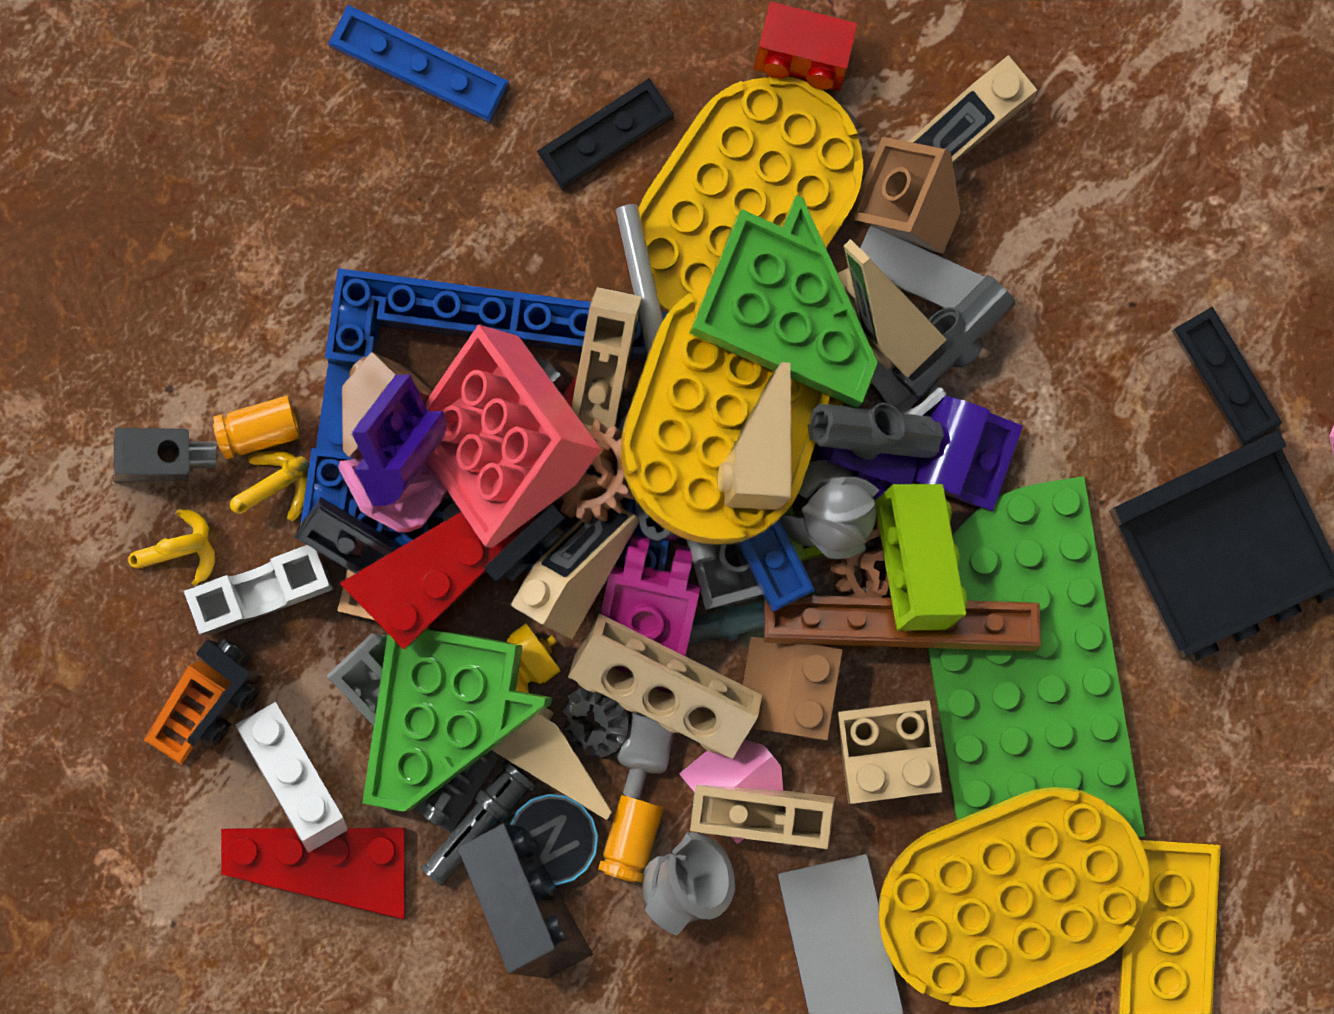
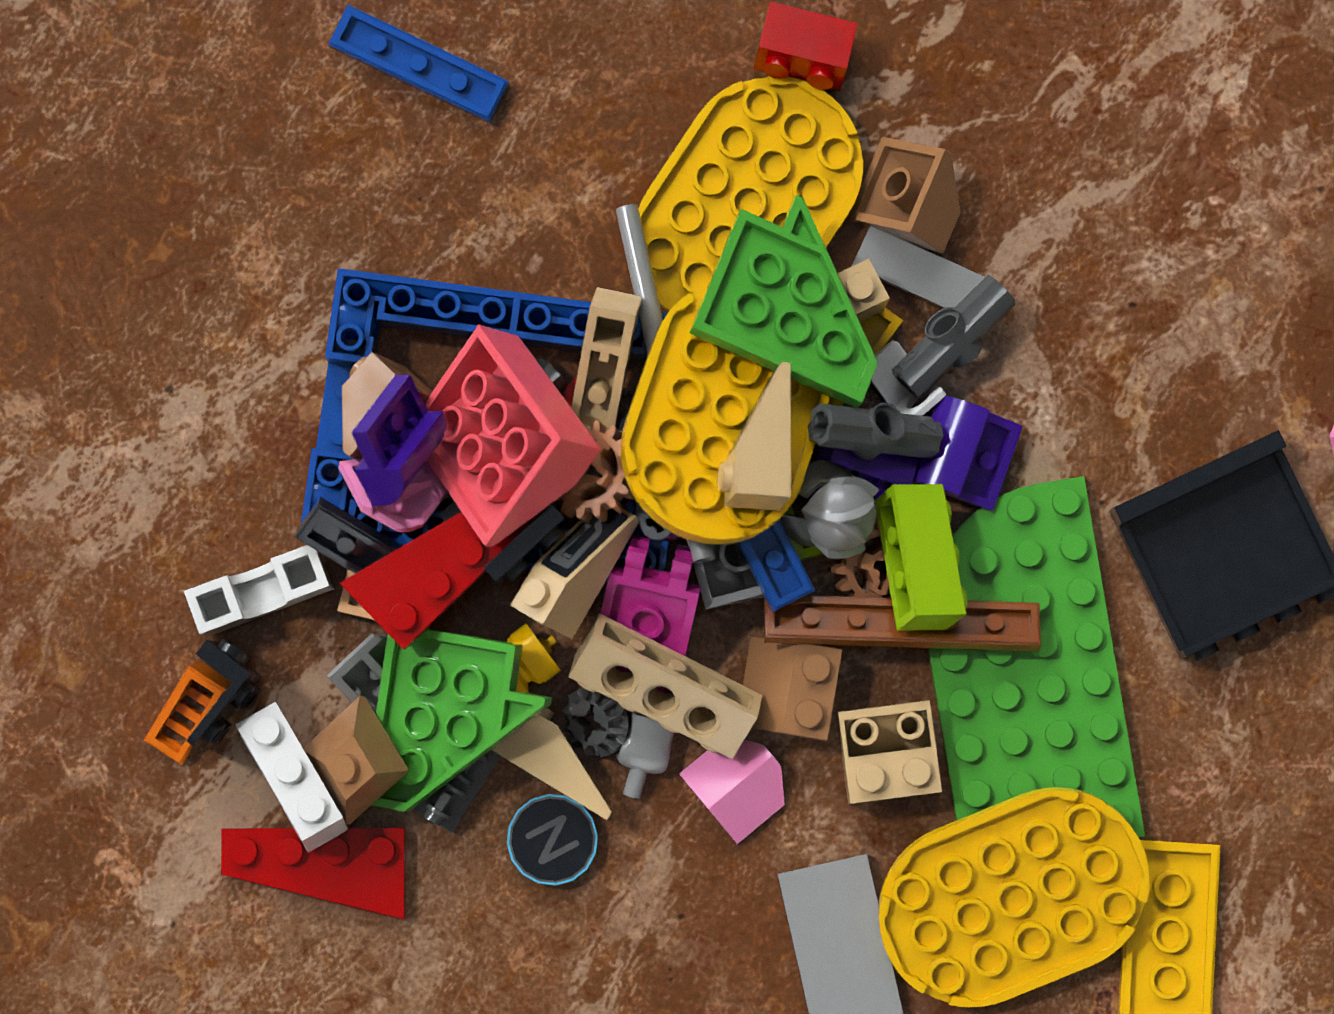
dark grey torso [113,428,216,483] -> none
yellow piece [128,509,215,586] -> none
light orange piece [213,395,301,460] -> none
yellow piece [230,450,309,522] -> none
dark grey pin [421,759,537,886] -> none
black wedge [458,823,593,979] -> none
black tile [537,78,674,190] -> none
light orange piece [598,795,665,883] -> none
light grey helmet [642,832,735,936] -> none
clear light blue pin [688,588,818,647] -> none
tan slope [690,785,835,849] -> none
tan slope [844,239,947,378] -> none
slope [908,55,1037,164] -> none
black tile [1172,306,1282,447] -> none
none -> medium nougat slope [303,696,409,824]

